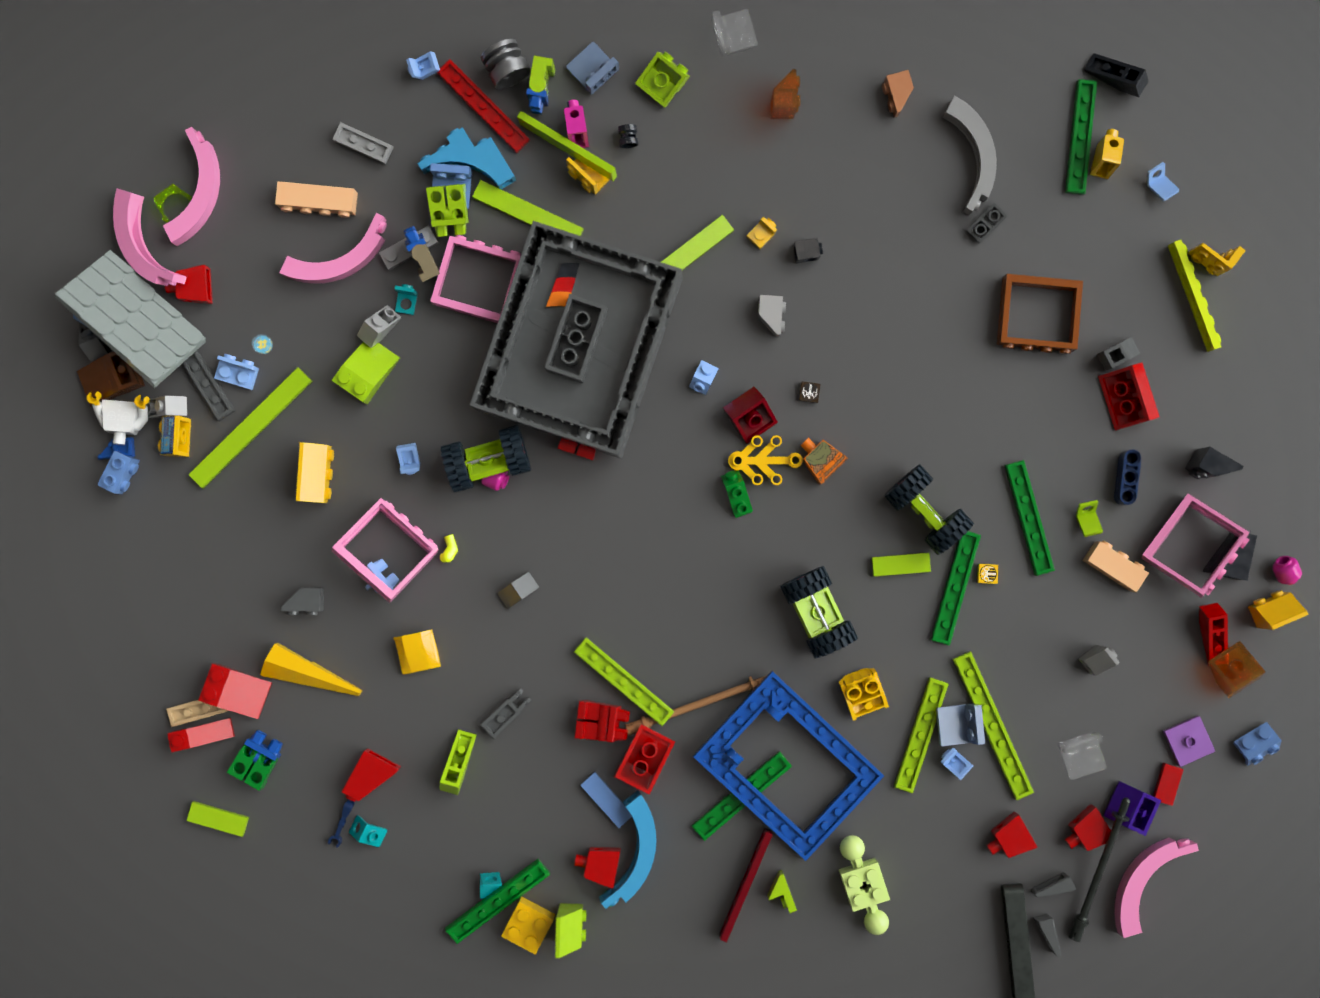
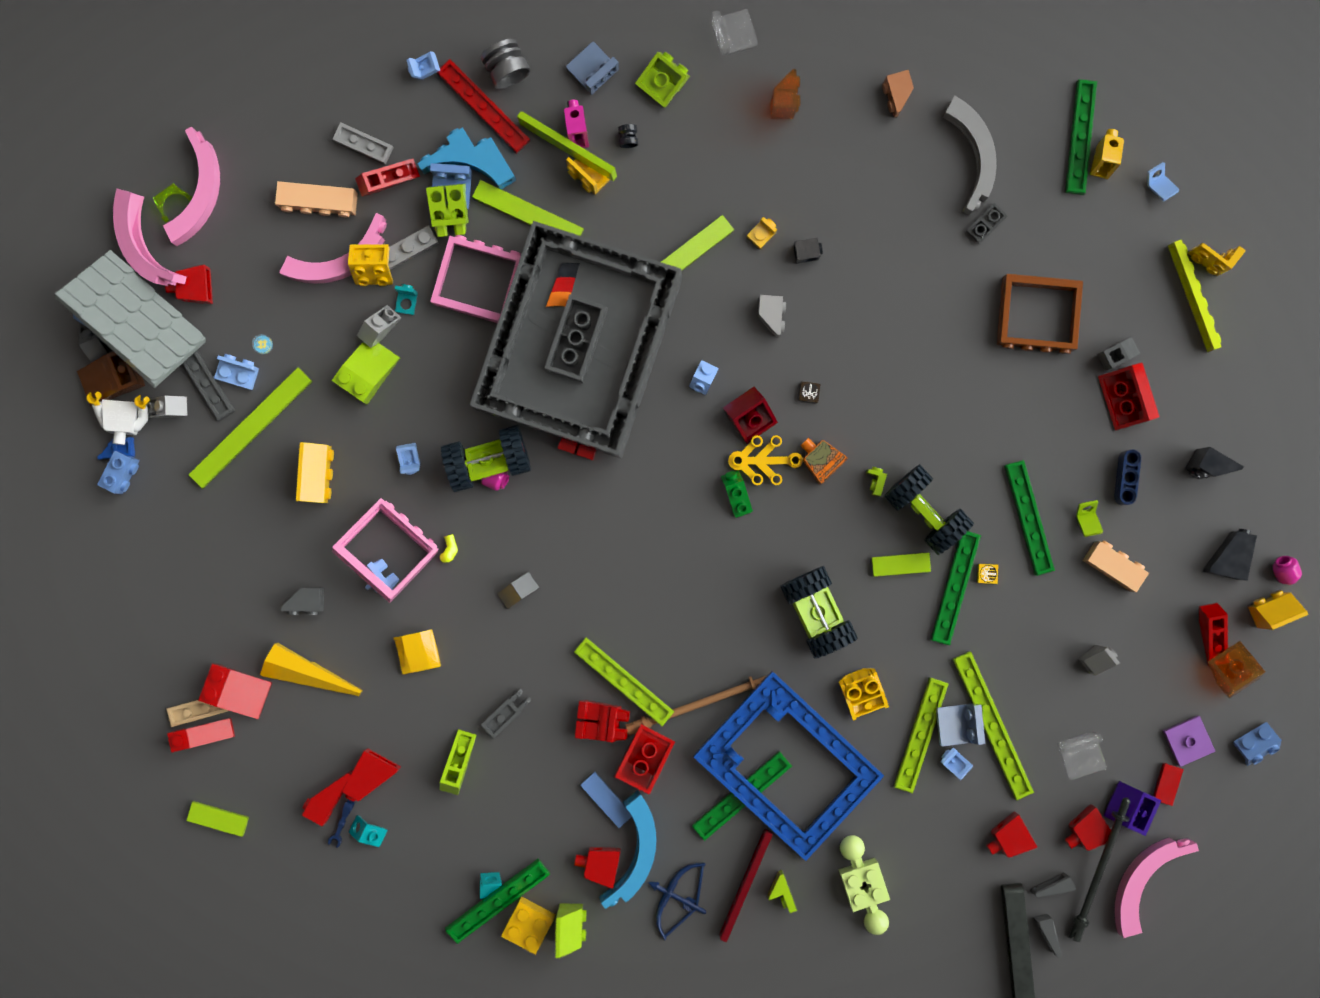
yellow slope [158,416,191,457] -> none
green hips [227,730,283,791] -> none
dark tan hips [403,226,440,282] -> none
lime hips [526,56,556,115] -> none
black slope [1084,53,1148,97] -> none
bright pink window [1141,494,1250,598] -> none
none -> red slope [302,771,353,826]
none -> yellow bracket [348,244,393,286]
none -> red slope [355,158,420,197]
none -> dark blue piece [648,863,706,940]
none -> lime bracket [866,467,887,497]

